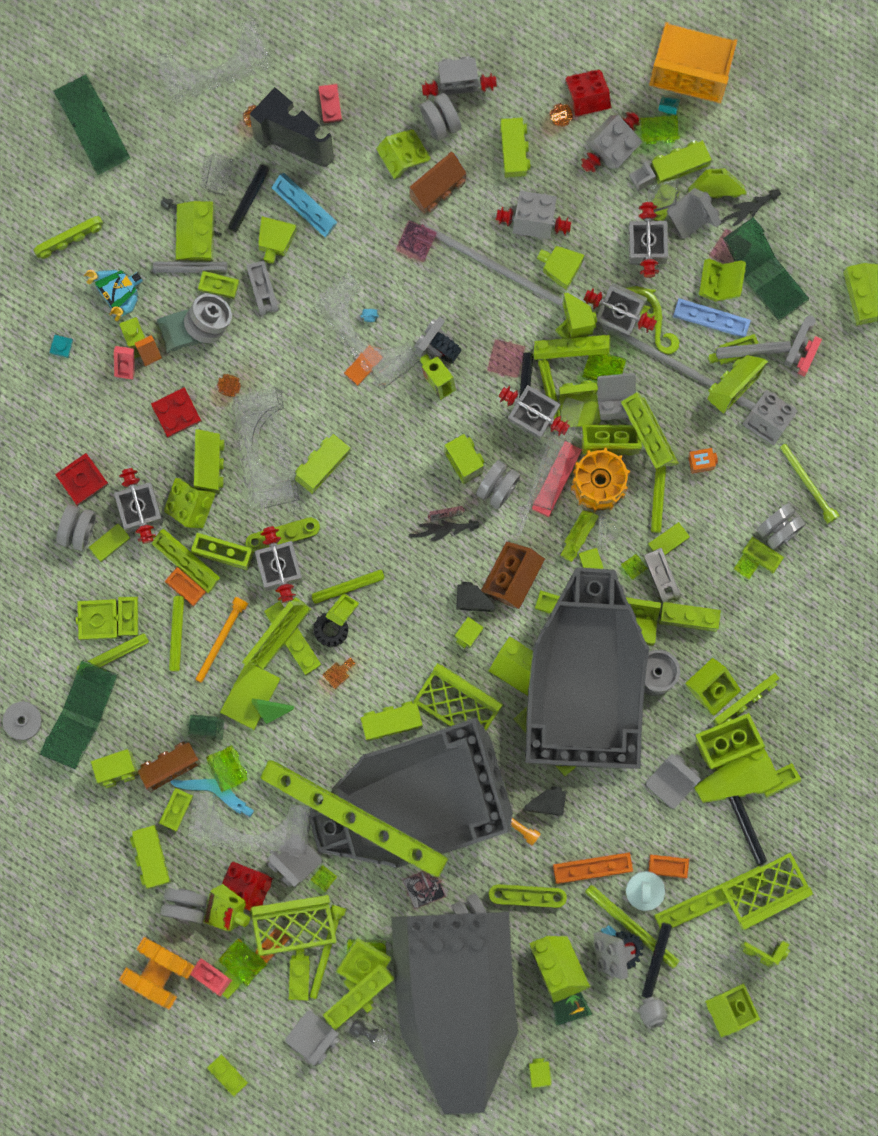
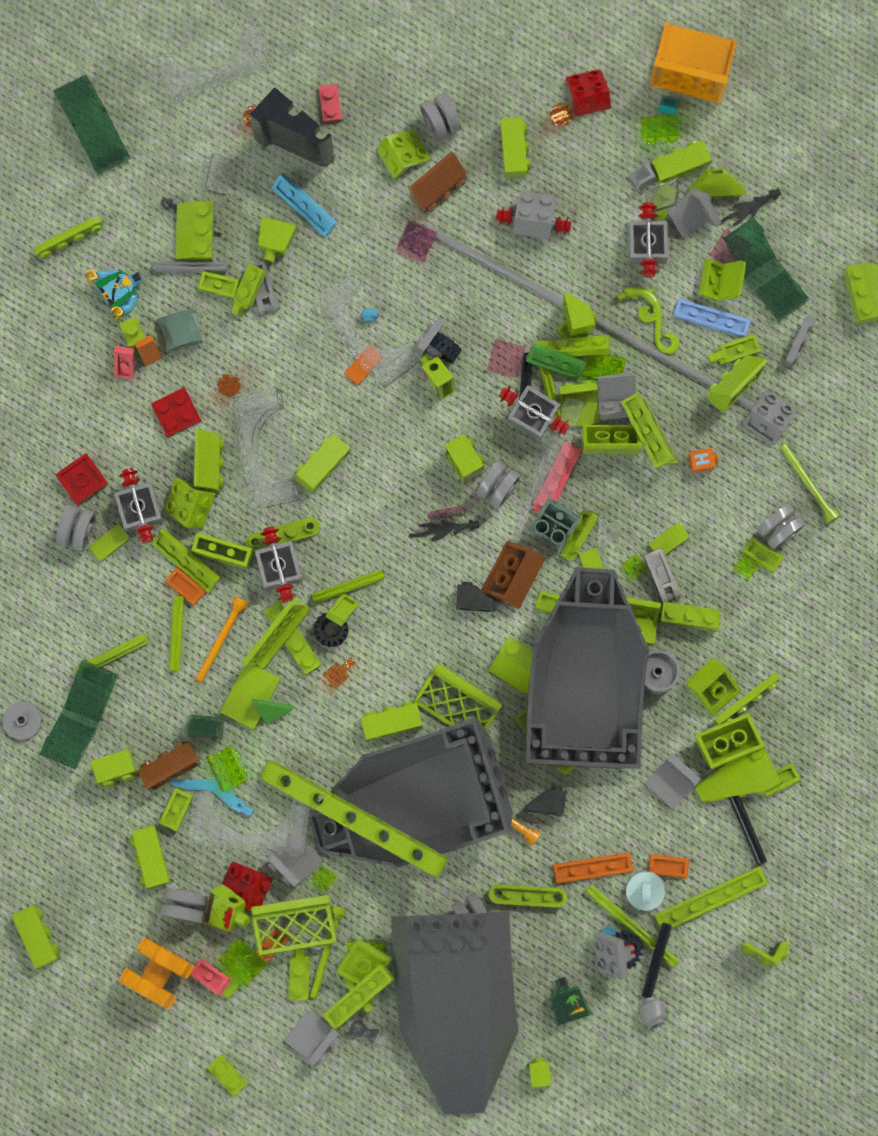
teal plate [50,335,73,358] -> none
lime plate [76,599,118,640] -> none
lime plate [118,597,138,636] -> none
light grey wheel [184,294,232,343] -> none
black axle [228,164,269,232] -> none
piece [402,871,446,910] -> none
light grey brick [421,56,497,99] -> none
lime brick [455,617,484,649] -> none
lime slope [529,936,590,1003] -> none
lime torso [537,246,585,290] -> none
light orange piece [571,448,630,513] -> none
light grey brick [581,112,642,172] -> none
light grey brick [583,283,657,336] -> none
lime axle [651,466,666,533] -> none
lime slope [705,983,760,1038] -> none
light grey axle [716,341,791,359] -> none
lime fence [721,852,813,930] -> none
coral plate [797,336,822,377] -> none
none -> lime brick [11,905,60,969]
none -> lime hinge [231,263,267,317]
none -> bright green tile [526,343,586,380]
none -> sand green slope [529,497,581,549]

